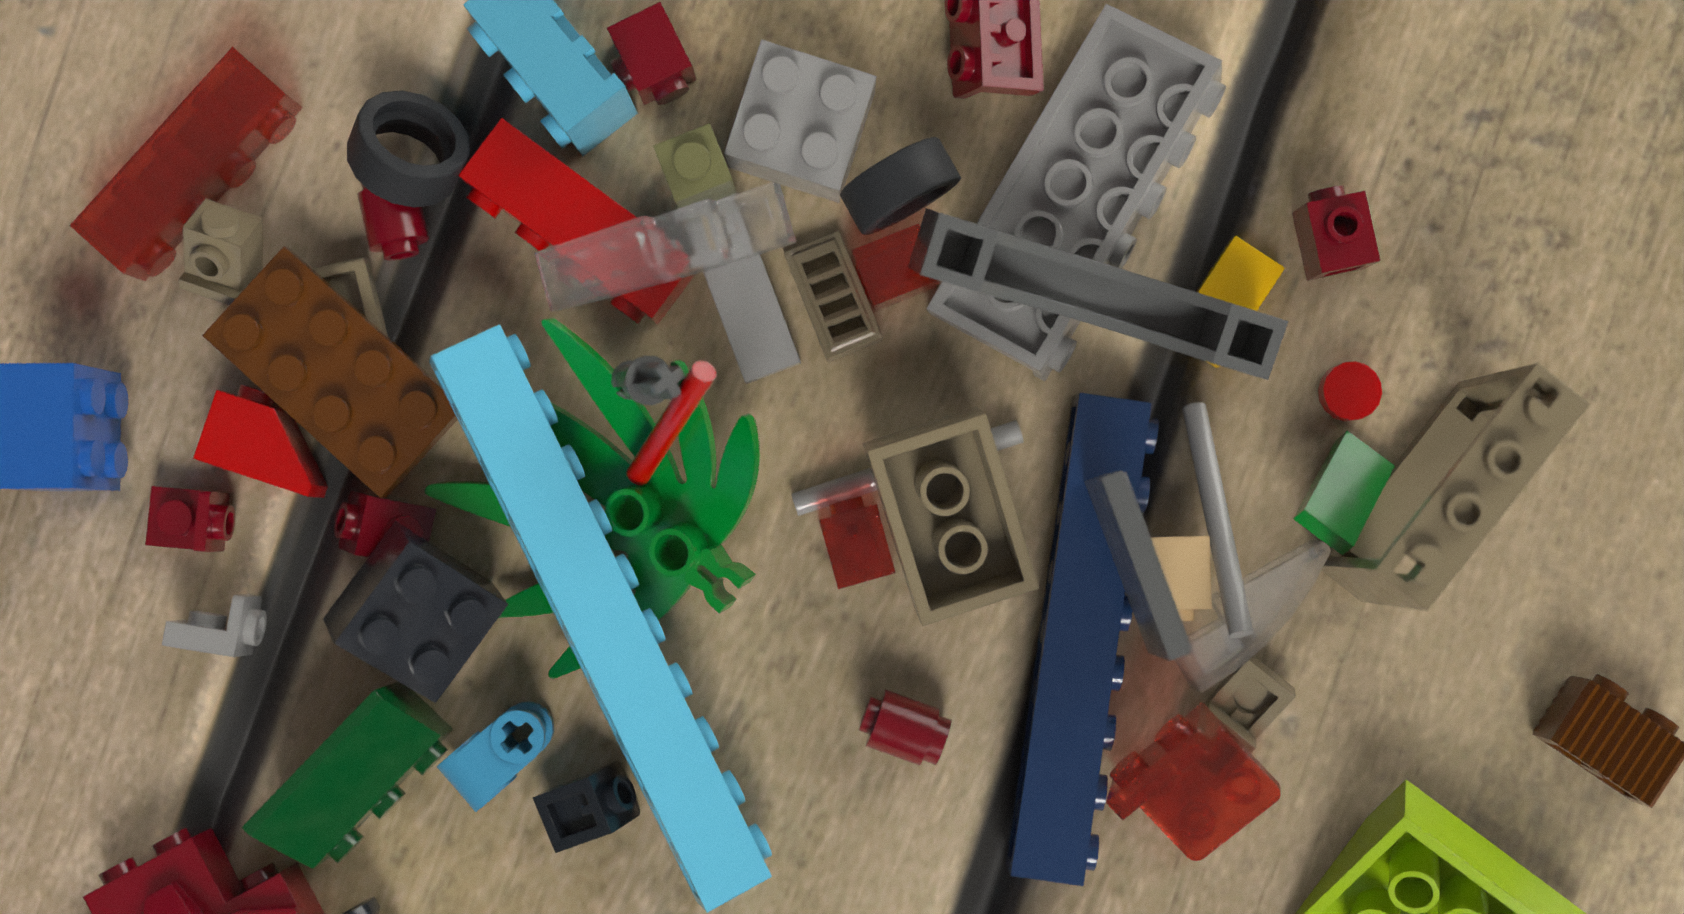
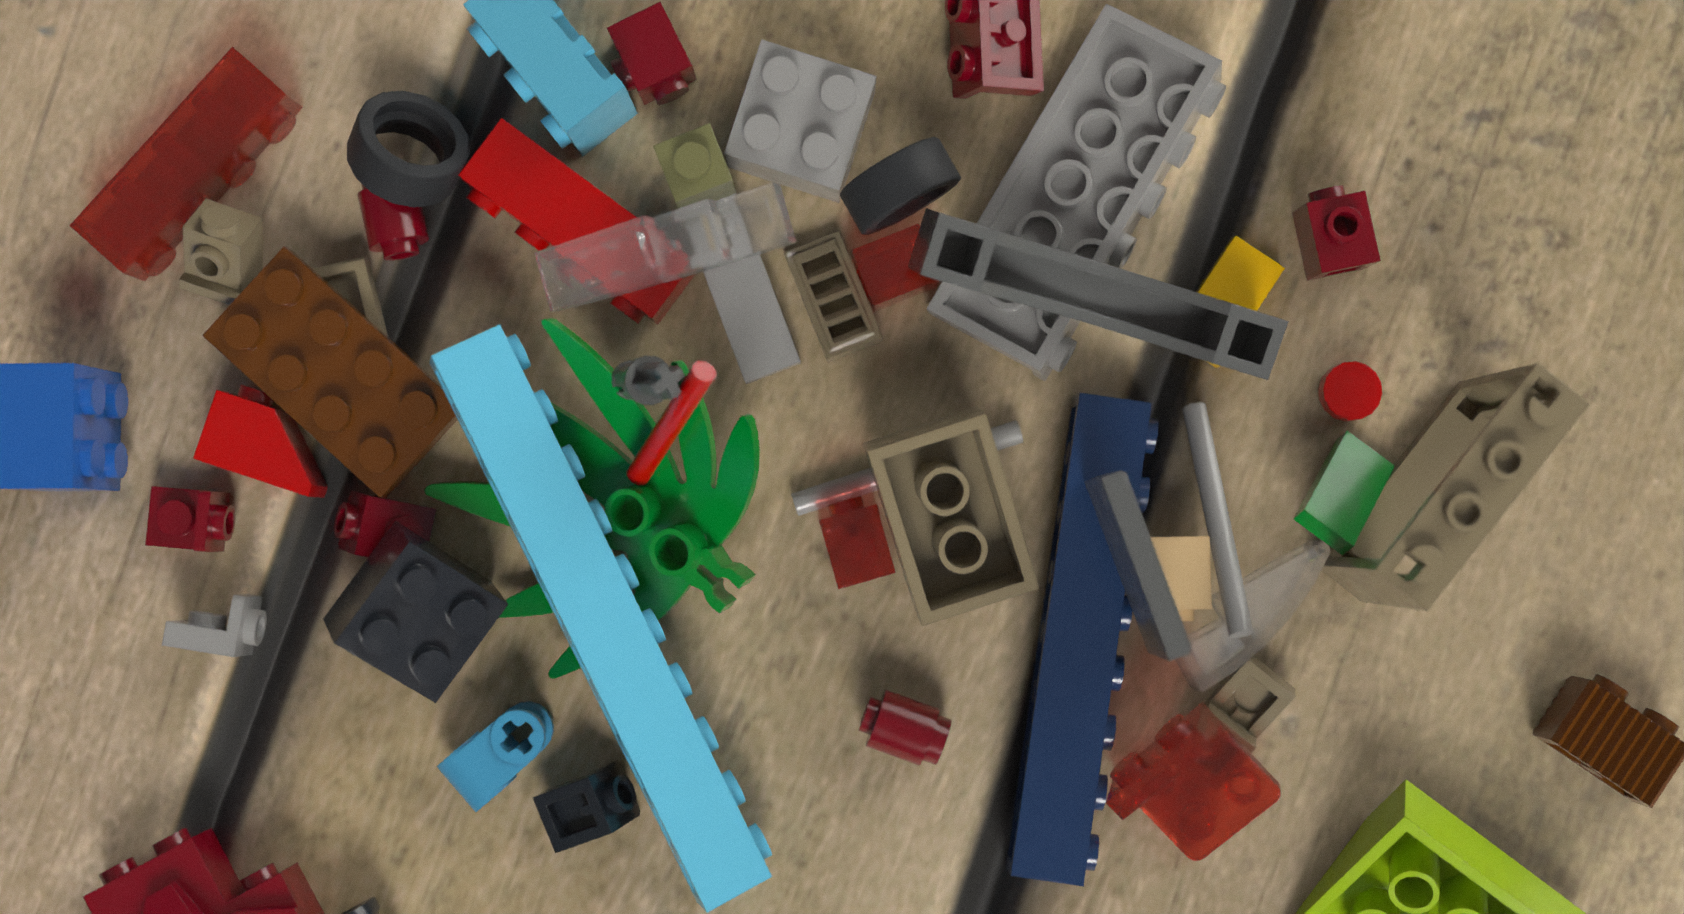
dark green slope [241,681,453,869] -> none

